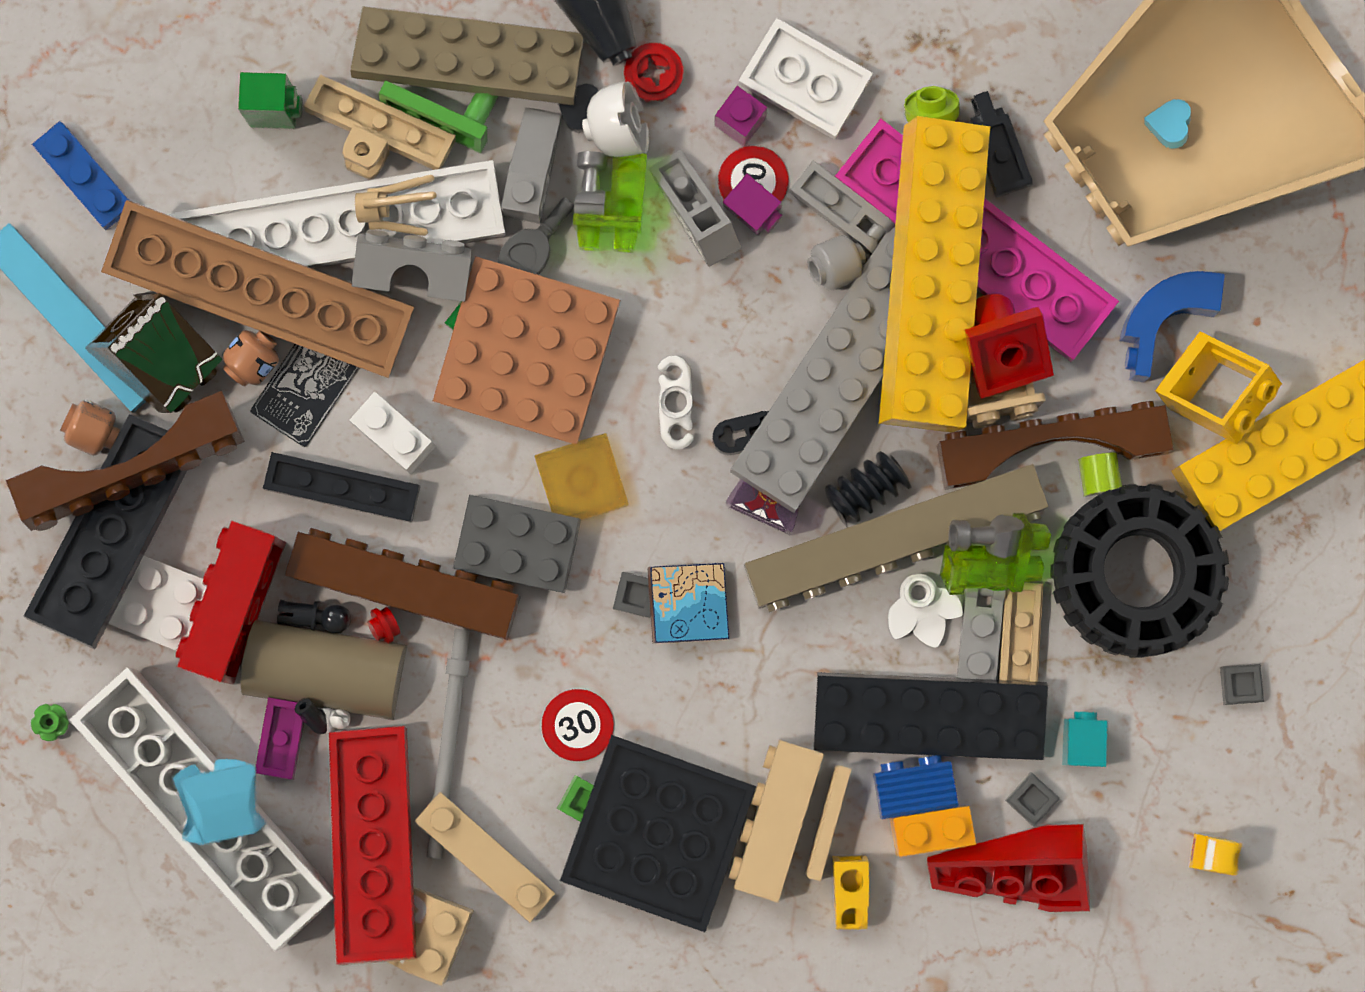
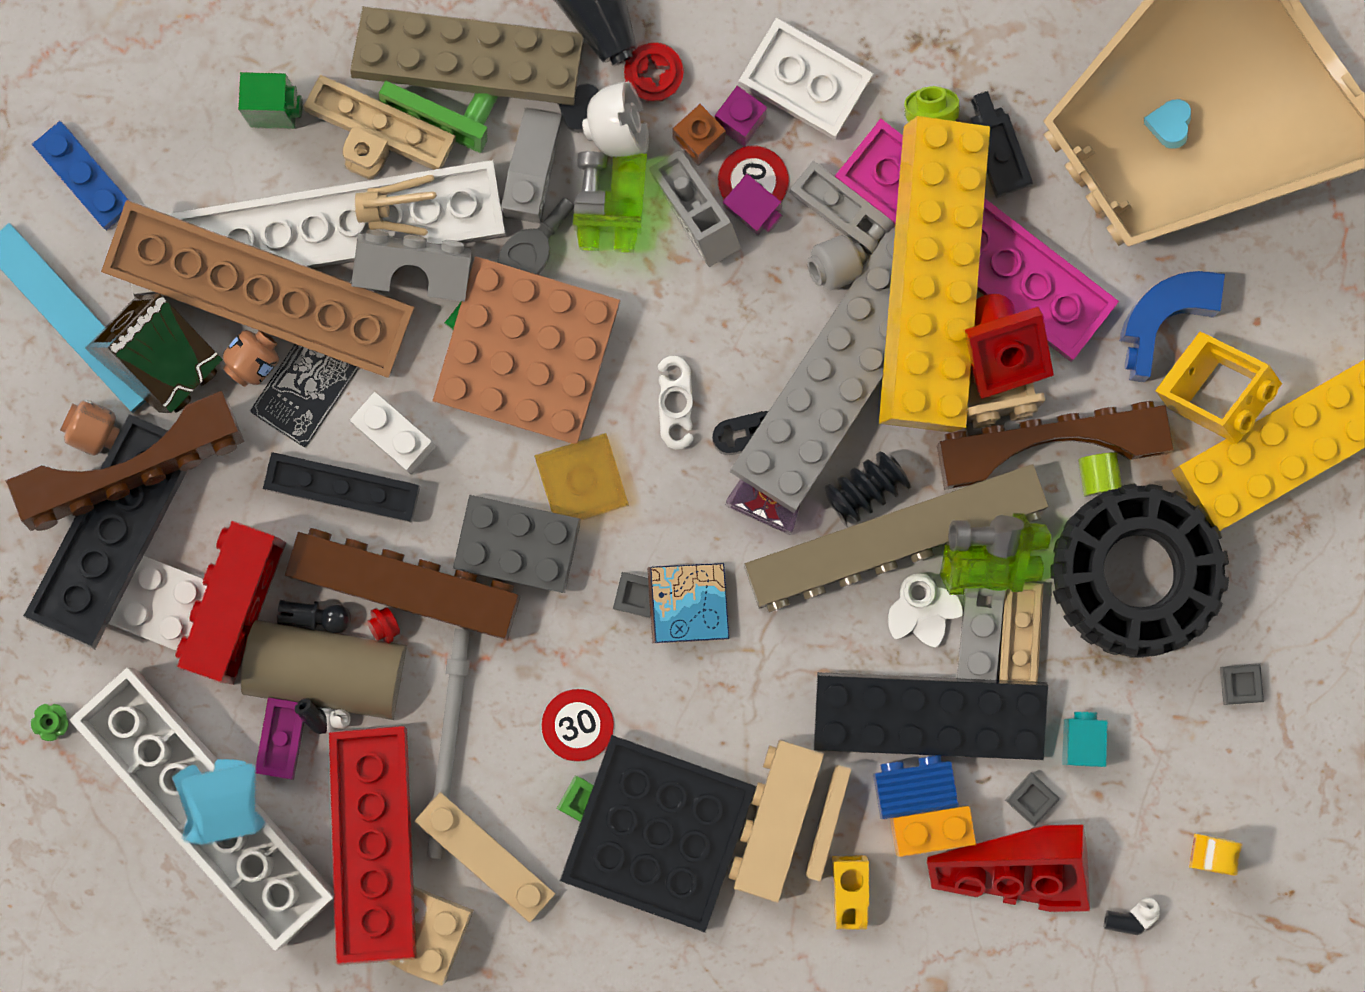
none -> dark orange brick [672,104,726,165]
none -> arm [1103,898,1160,935]

